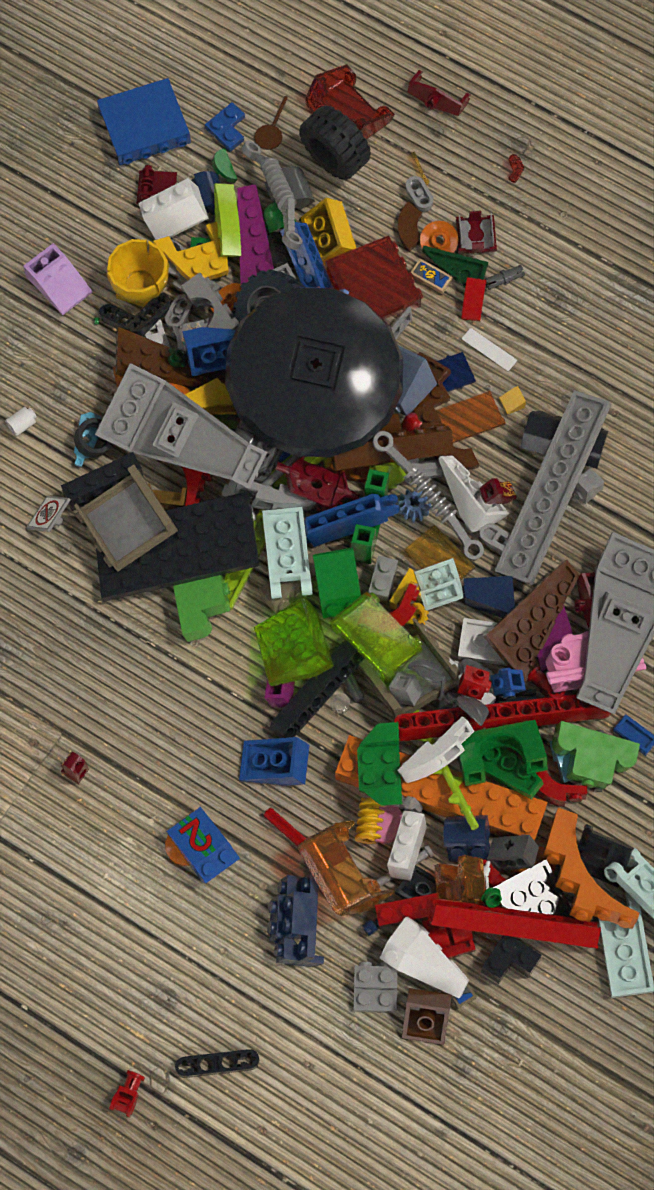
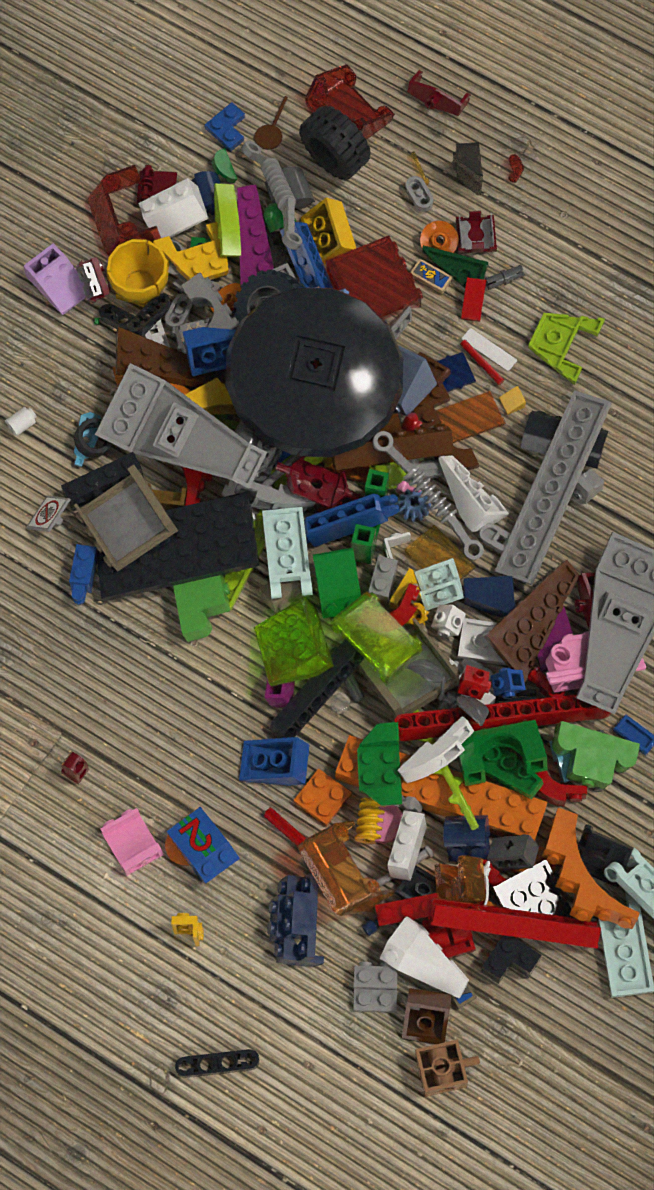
blue panel [97,78,191,166] -> none
red connector [109,1070,145,1118] -> none
dark green plate [167,348,187,368] -> none
light grey panel [389,672,423,706] -> none
reddish brown tile [398,201,422,252] -> none
dark red leg [479,478,517,504] -> none
green plate [481,887,502,908] -> none
none -> blue brick [69,544,98,605]
none -> piece [76,257,111,303]
none -> clear red windscreen [88,165,161,257]
none -> bright pink panel [100,808,163,876]
none -> yellow bracket [171,913,204,946]
none -> orange plate [293,768,352,827]
none -> white bracket [384,532,411,559]
none -> bright pink hand [396,481,422,495]
none -> medium nougat piece [415,1040,480,1097]
none -> white brick [431,605,466,638]
none -> clear smoke slope [452,142,483,195]
none -> red bar [460,339,505,385]
none -> lime wing [528,313,605,385]

